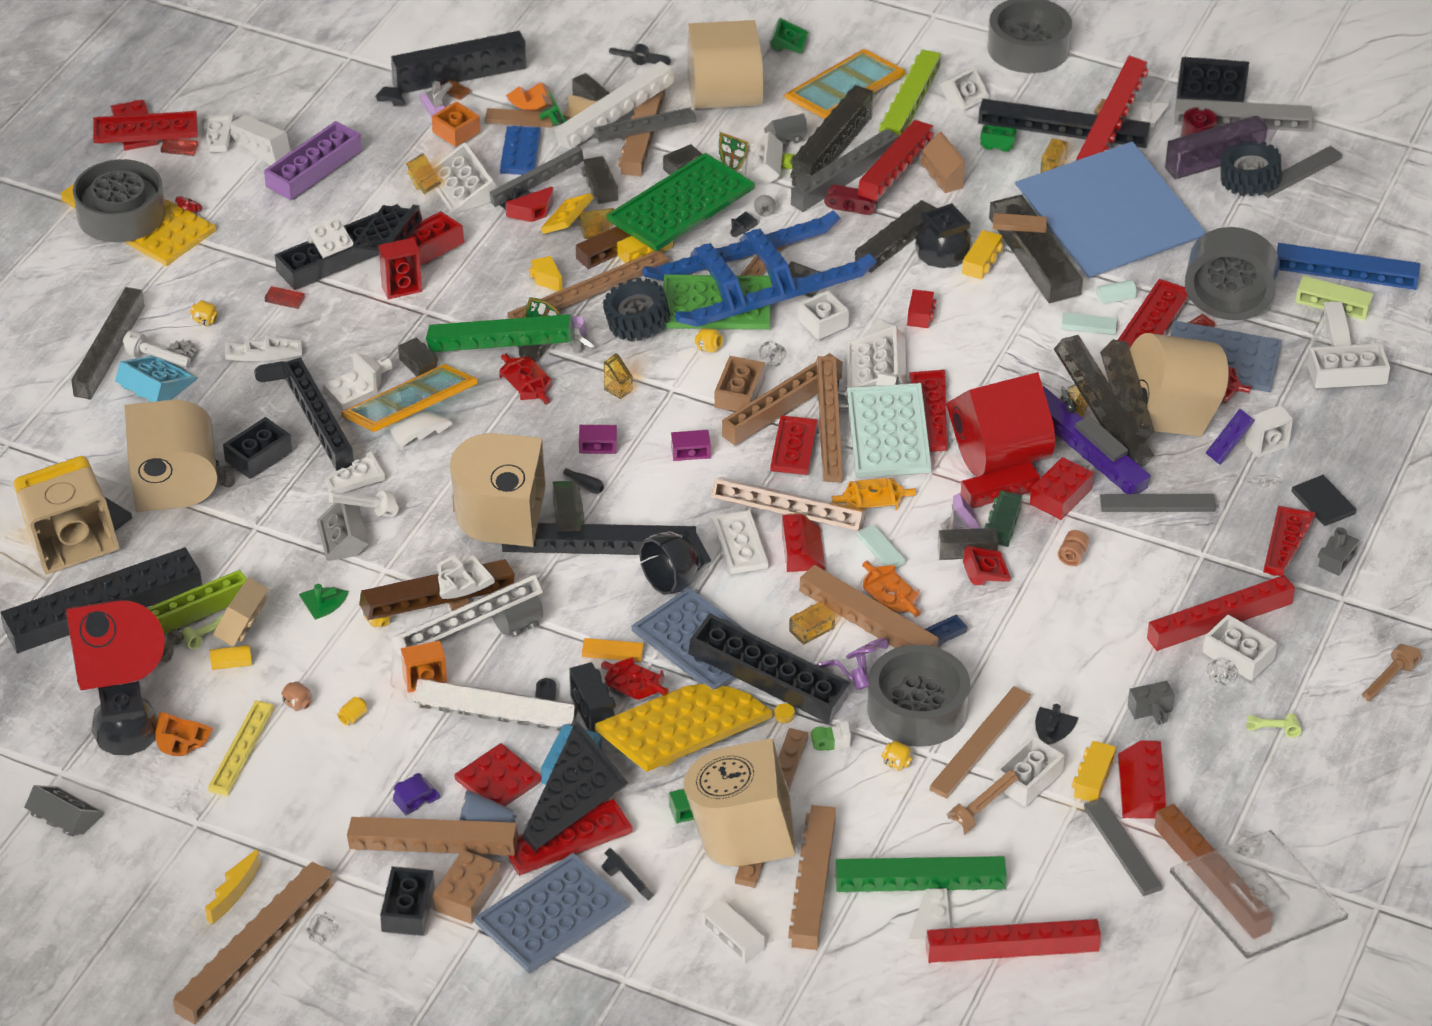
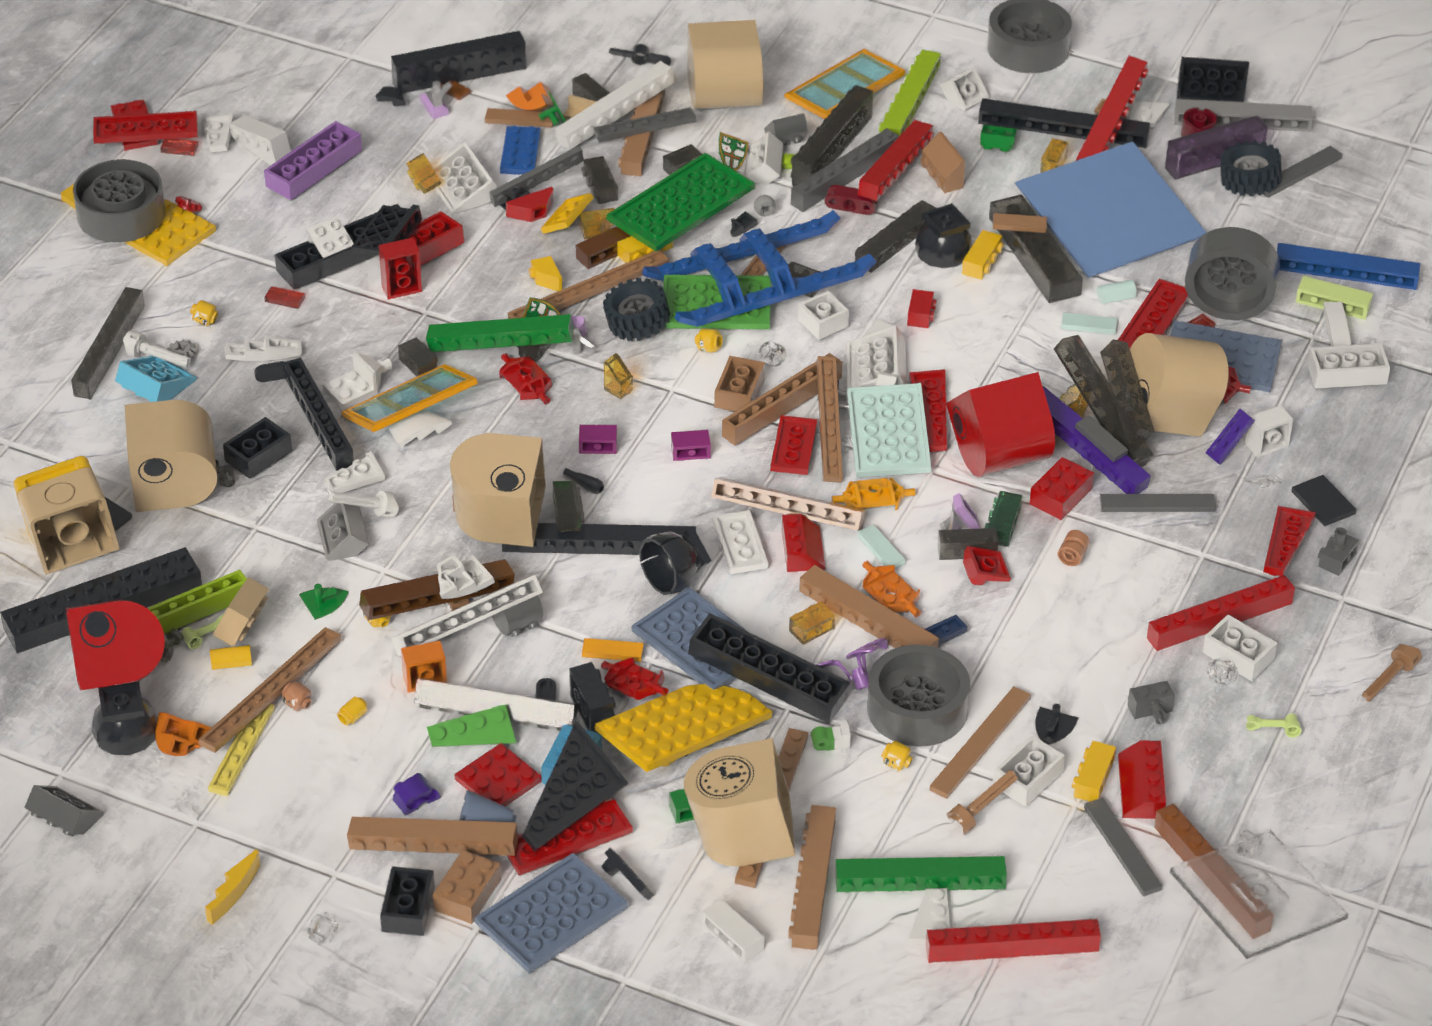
medium nougat brick [173,861,334,1025] -> none
orange brick [431,101,481,147] -> none
green slope [769,17,809,54] -> none
yellow tile [774,703,795,723] -> none
red brick [960,462,1040,509] -> none
black sword [1060,386,1077,414] -> none
none -> medium nougat plate [199,627,341,753]
none -> bright green wing [427,704,517,747]

